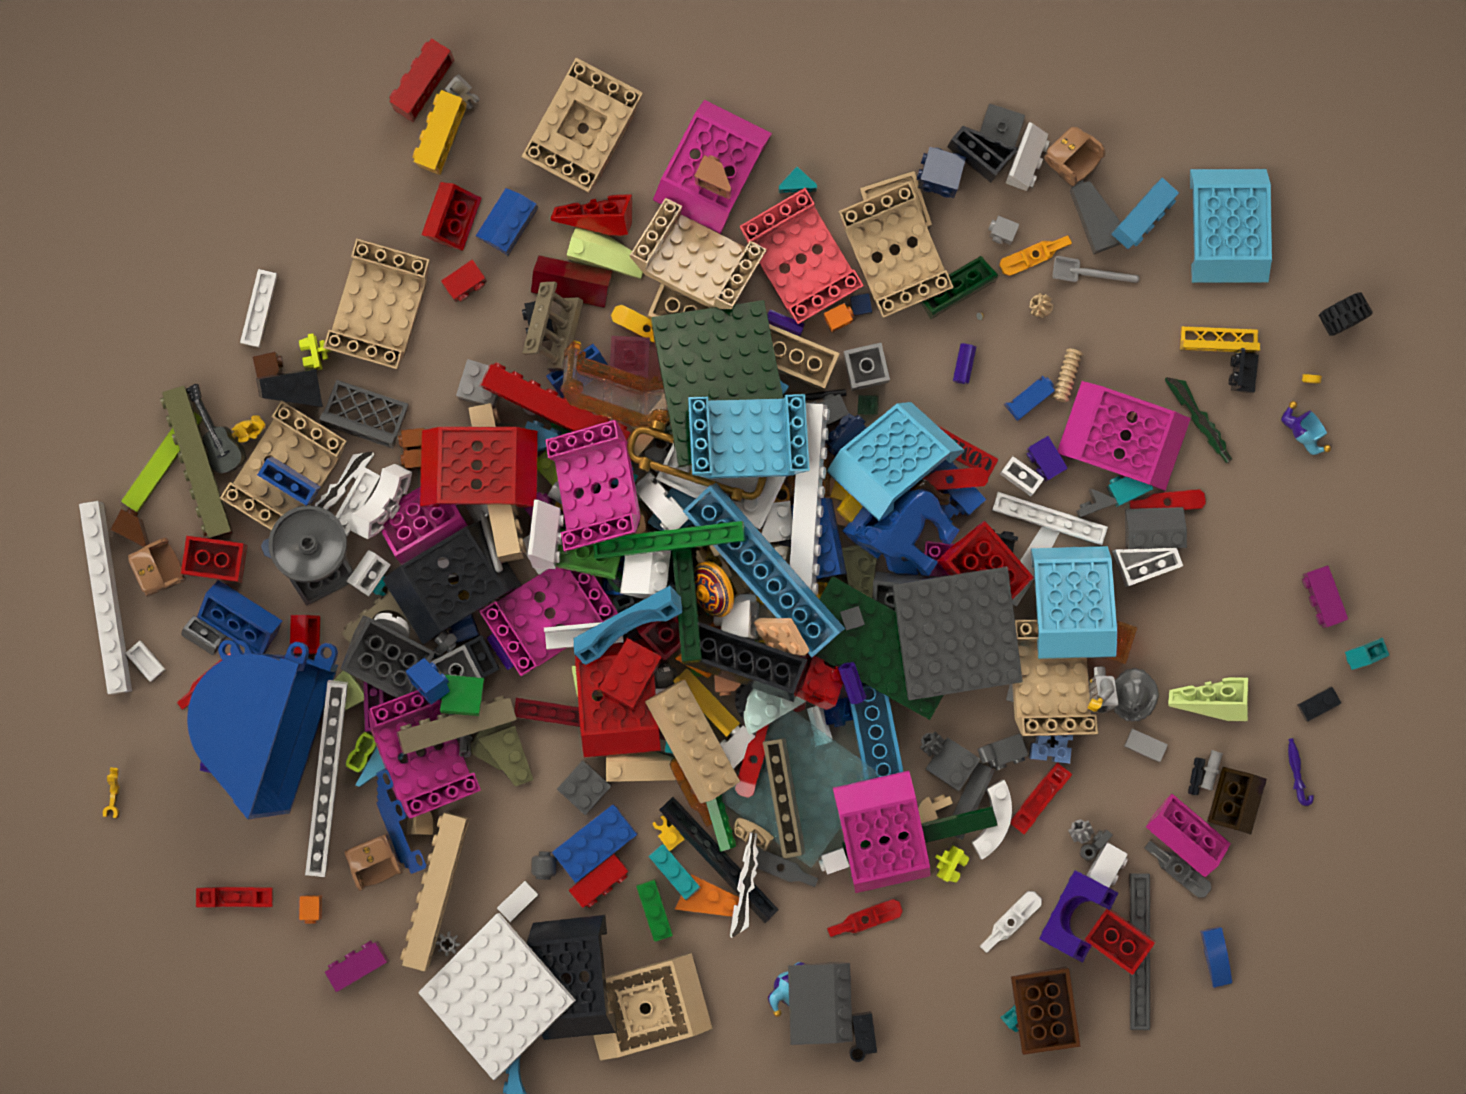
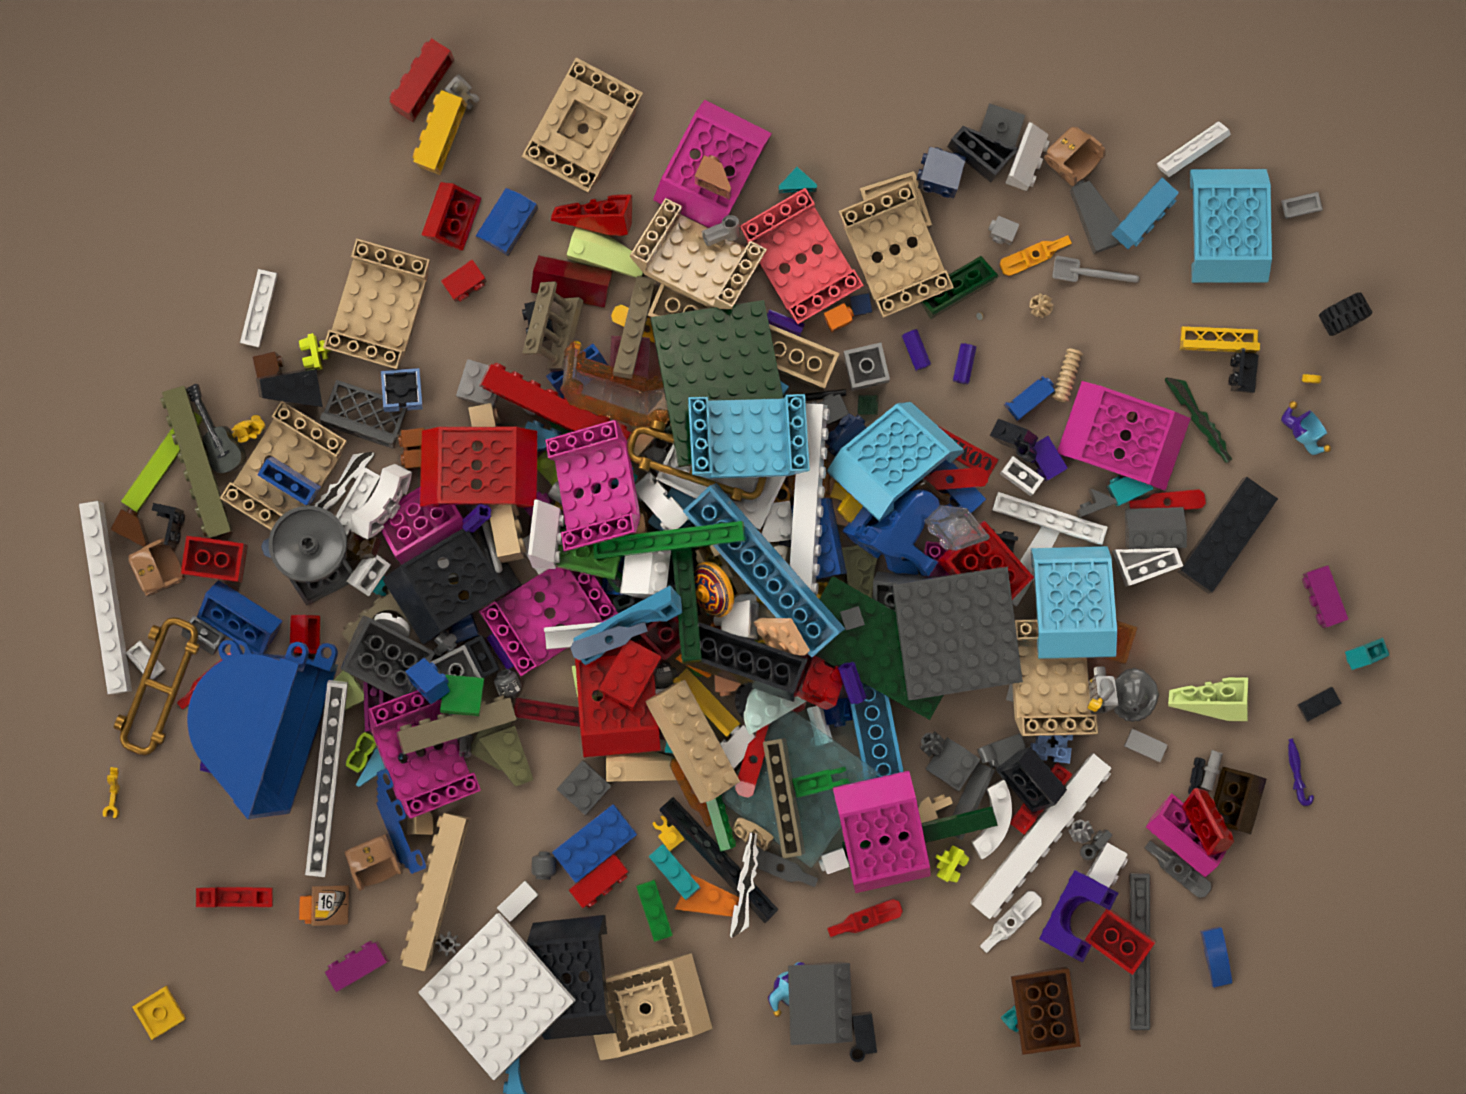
none -> pearl gold bar [113,617,200,755]
none -> yellow tile [132,986,186,1040]
none -> black bracket [152,503,185,547]
none -> slope [311,885,349,926]
none -> dark brown slope [347,532,381,561]
none -> piece [381,368,423,412]
none -> dark purple axle [462,504,491,533]
none -> dark grey head [494,669,522,699]
none -> sand blue piece [570,622,648,660]
none -> dark tan plate [613,276,656,379]
none -> light grey piece [702,215,740,246]
none -> green hinge [792,767,849,798]
none -> dark purple axle [902,329,931,371]
none -> clear slope [924,505,990,551]
none -> white brick [970,753,1112,919]
none -> black hinge [990,419,1038,462]
none -> black slope [996,747,1067,813]
none -> white plate [1157,121,1231,177]
none -> black brick [1177,477,1278,594]
none -> red slope [1182,788,1234,856]
none -> light grey tile [1281,192,1323,219]

